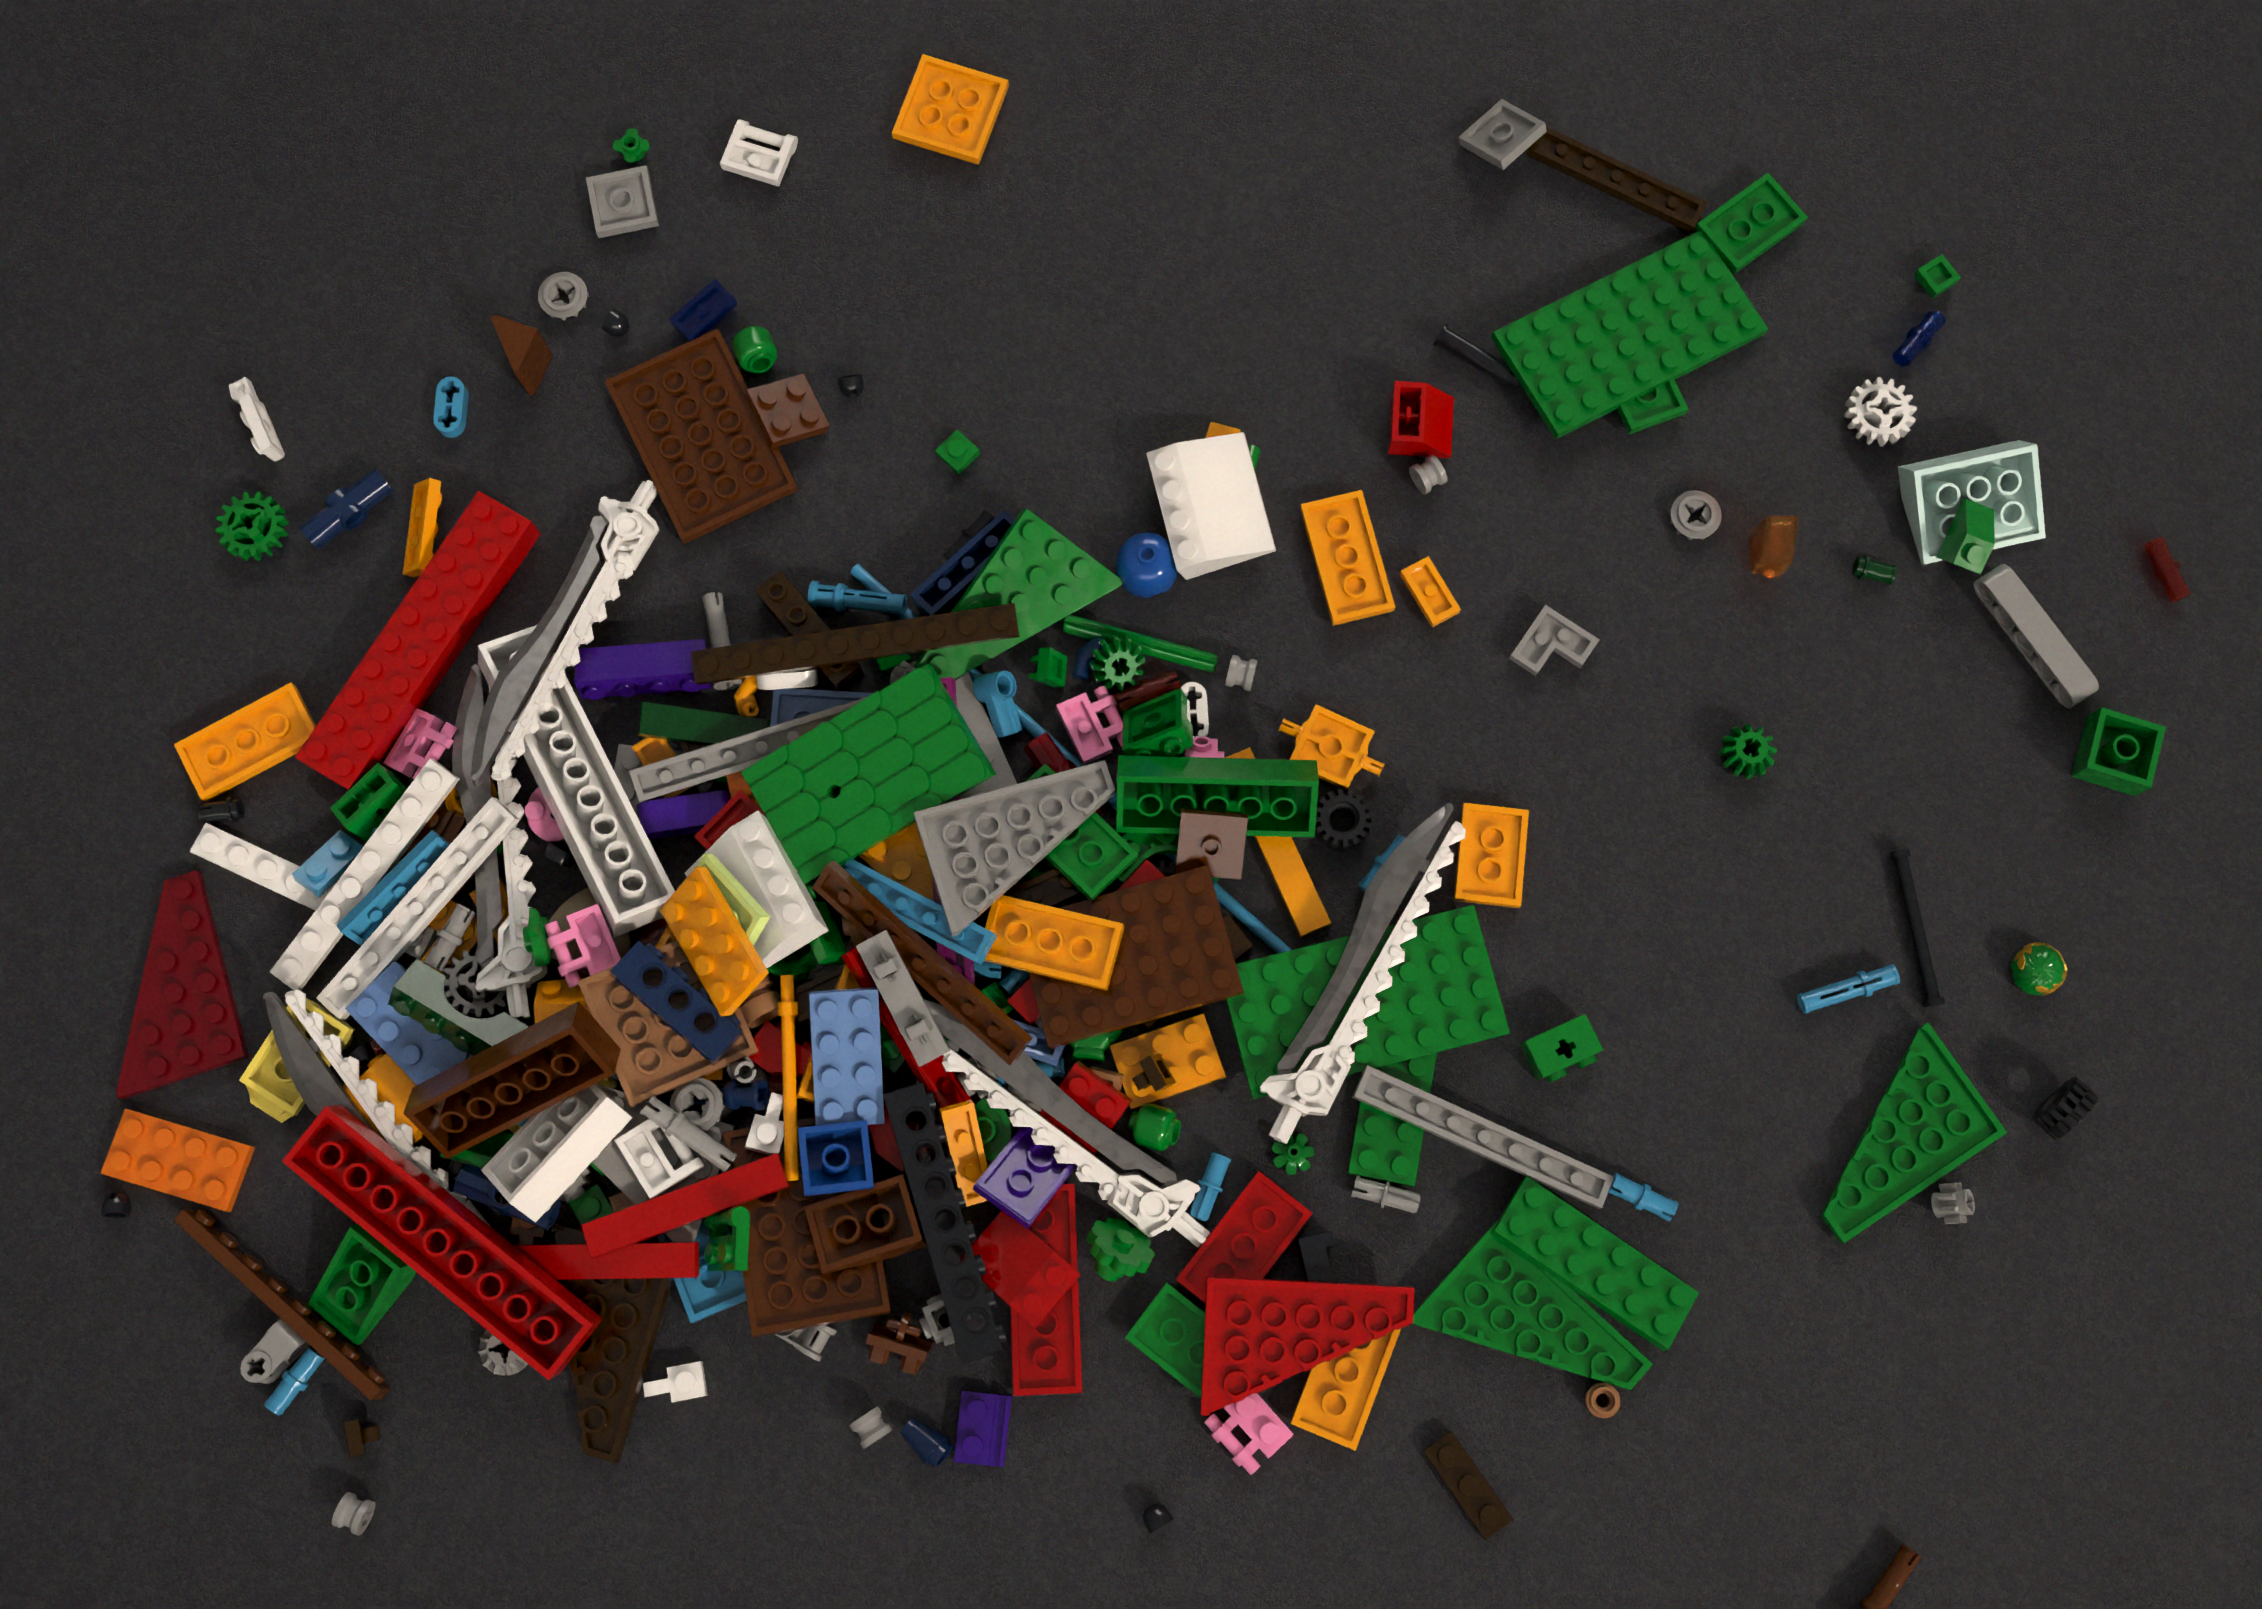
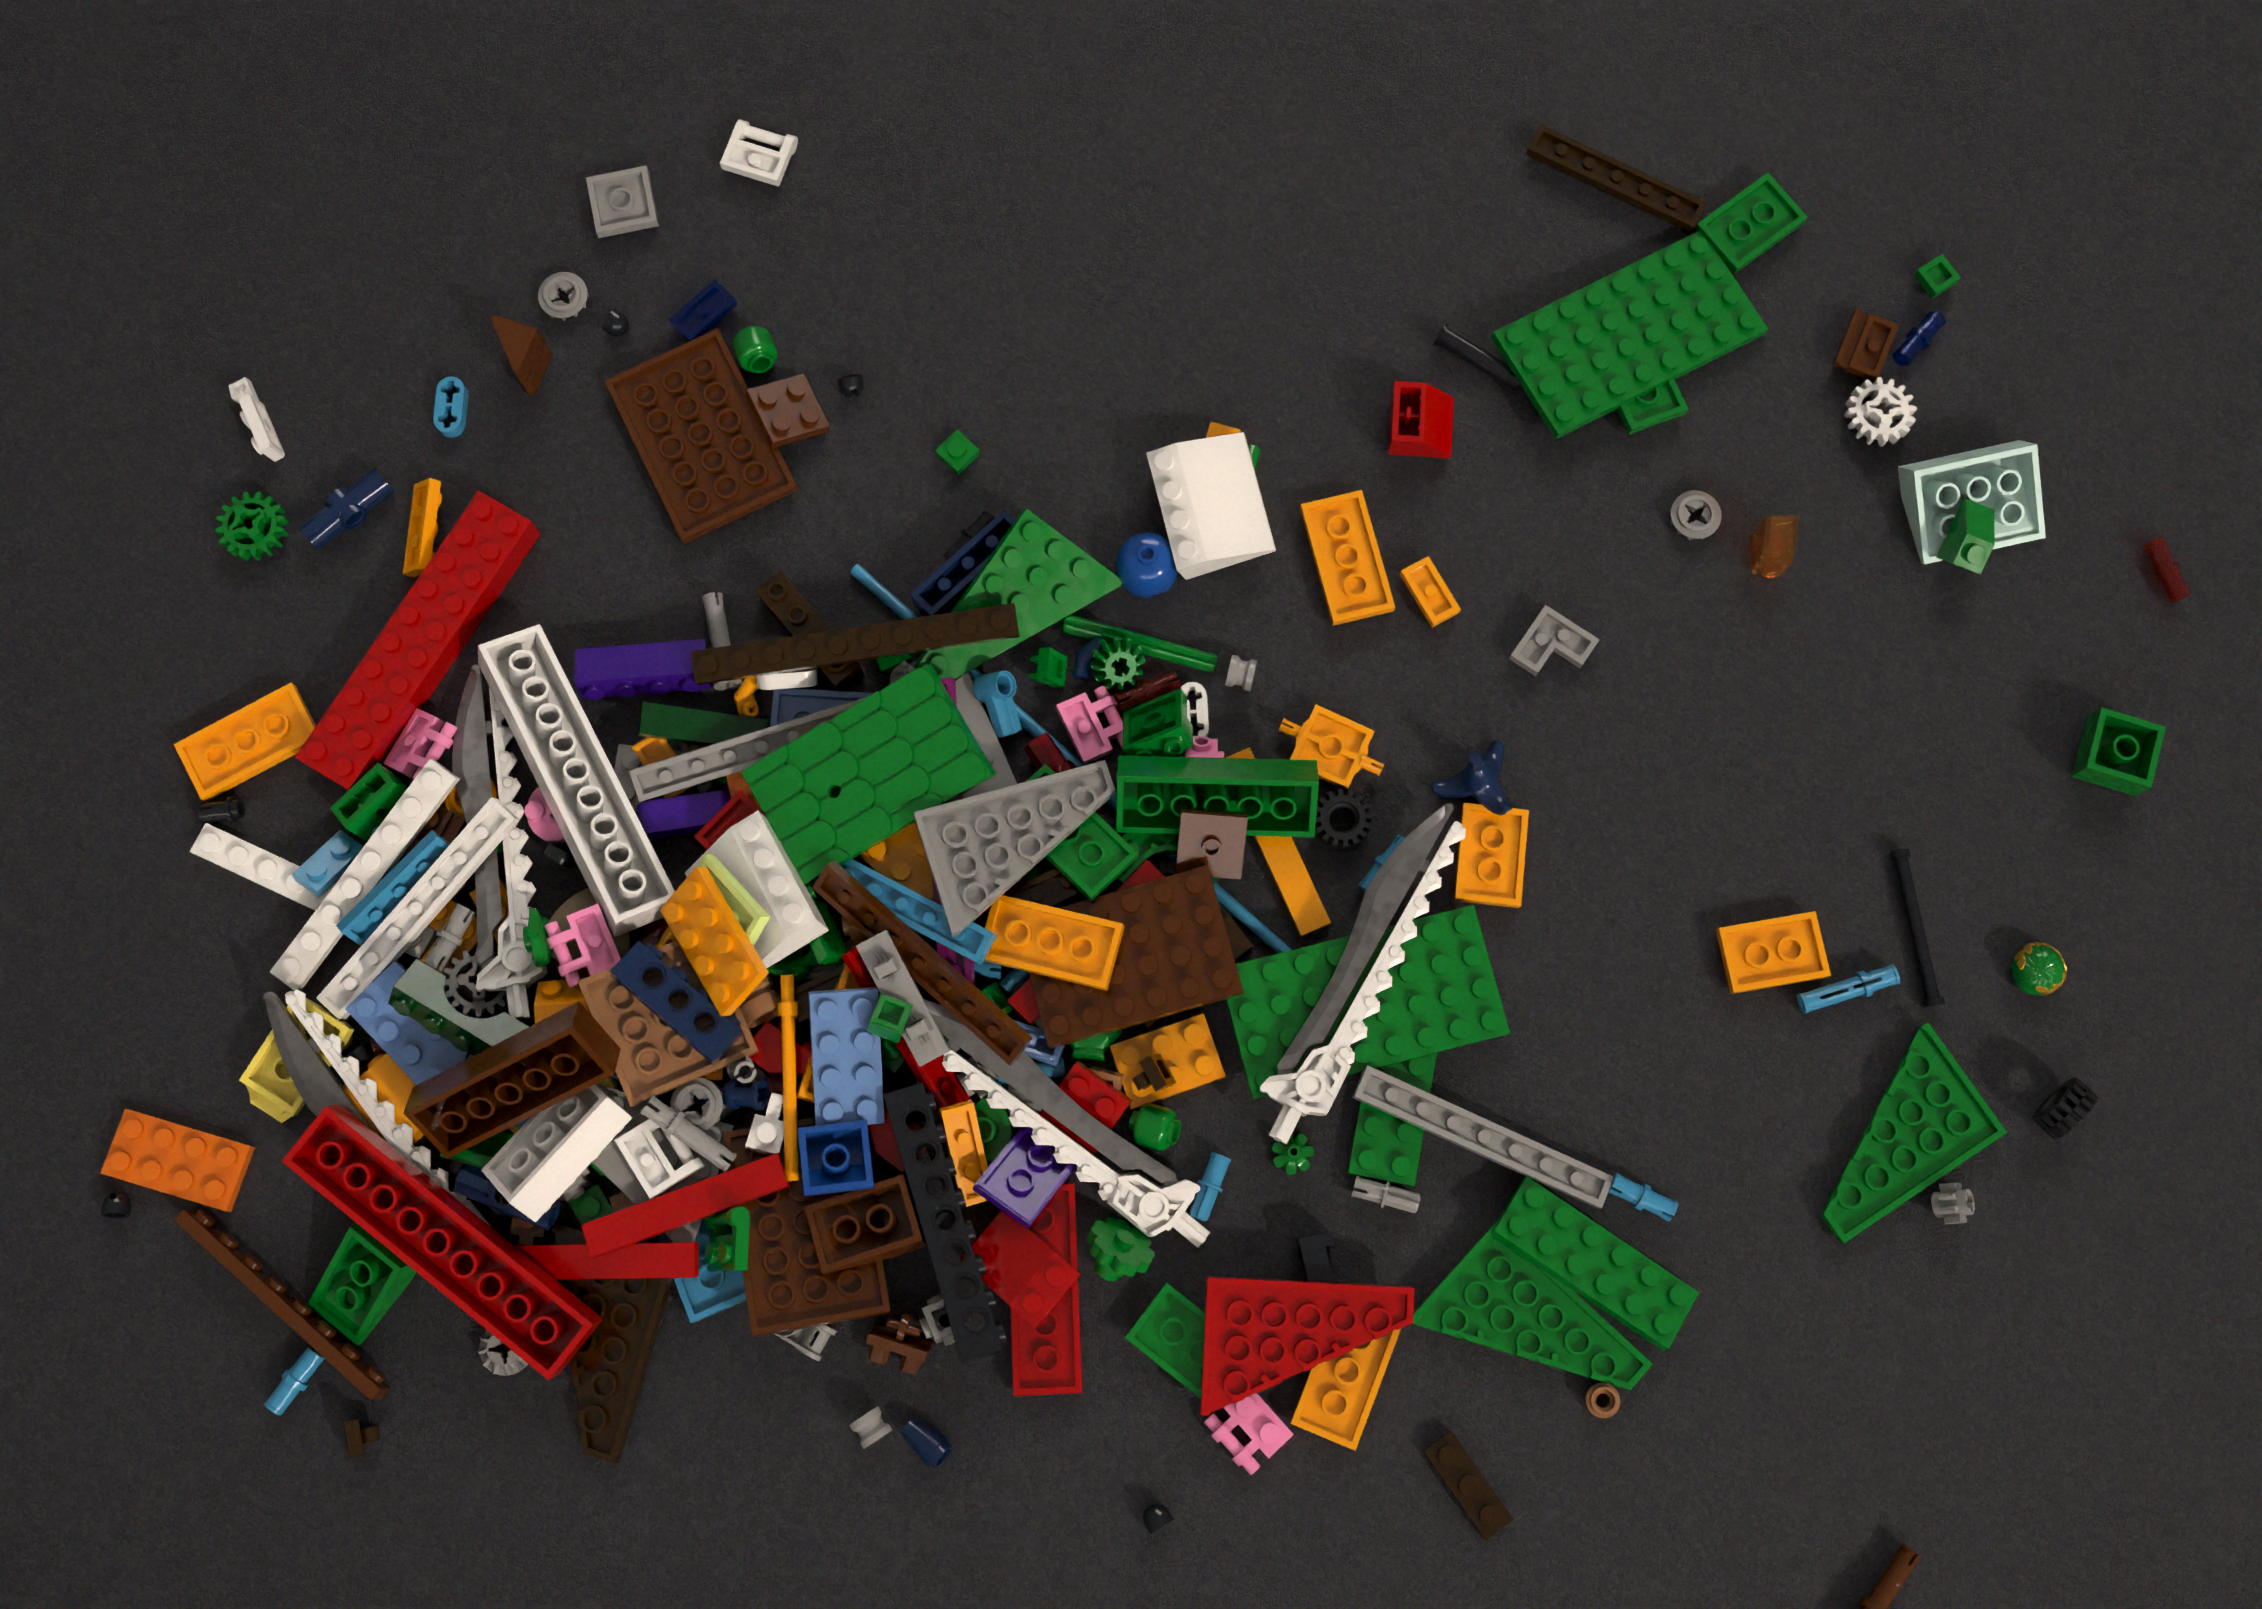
dark red wing [116,870,249,1099] -> none
light grey piece [240,1319,310,1384] -> none
light grey wheel [332,1492,376,1536] -> none
piece [470,480,659,786] -> none
green plate [613,128,650,163] -> none
white plate [643,1361,708,1403] -> none
dark azure pin [807,580,907,615] -> none
light orange plate [892,54,1009,165] -> none
dark purple plate [954,1391,1012,1467] -> none
red plate [1176,1171,1312,1303] -> none
light grey wheel [1409,455,1448,494] -> none
light grey plate [1458,99,1547,170] -> none
green brick [1520,1014,1603,1083] -> none
green gear [1719,723,1777,780] -> none
dark green pin [1852,555,1897,585] -> none
light grey beam [1973,564,2099,708] -> none
none -> green slope [867,993,913,1043]
none -> dark blue piece [1431,740,1512,816]
none -> light orange plate [1716,911,1831,994]
none -> reddish brown plate [1832,308,1899,383]

